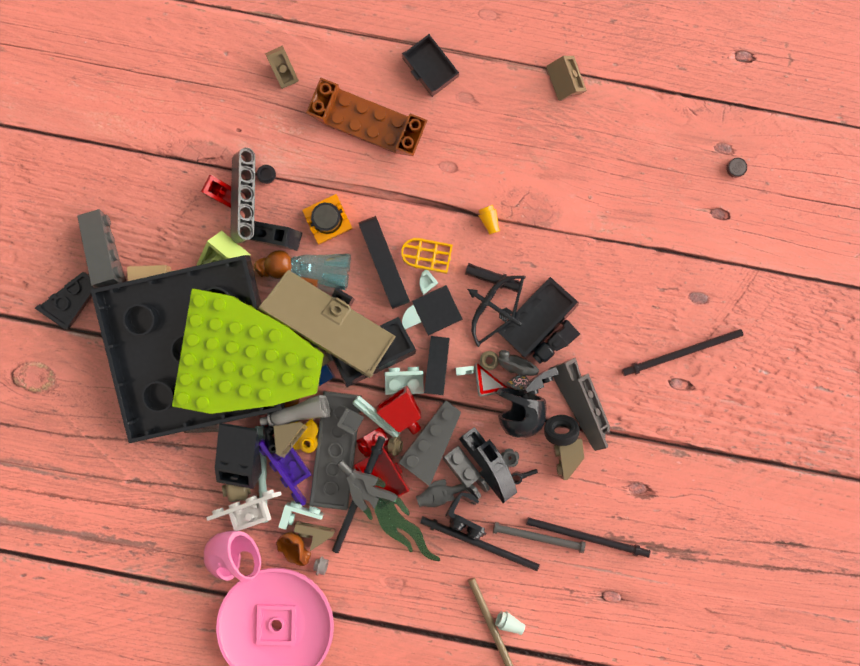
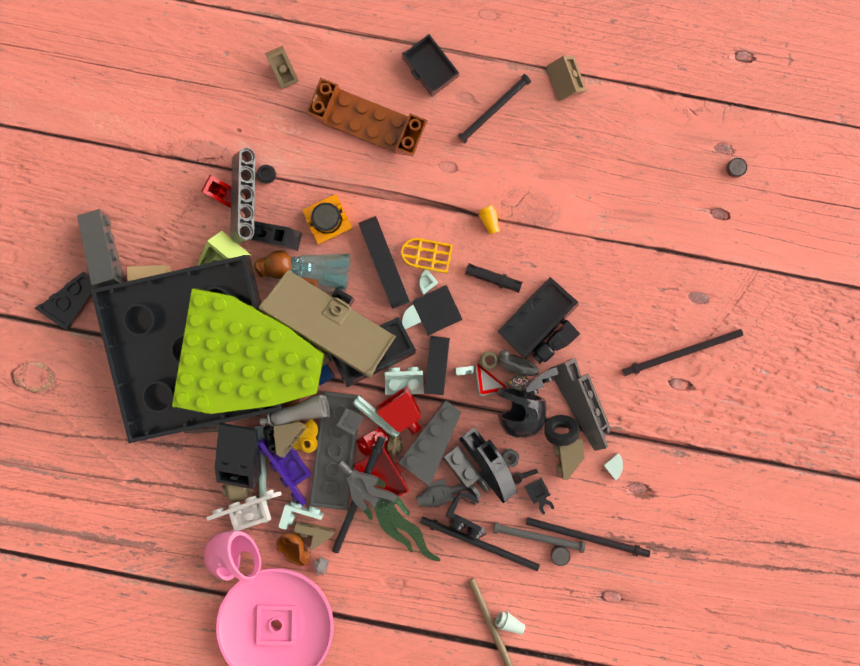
black piece [467,275,526,347] -> none
none -> black bar [457,74,531,144]
none -> black plate [524,477,554,514]
none -> tile [550,546,570,566]
none -> light aqua tile [603,453,623,480]

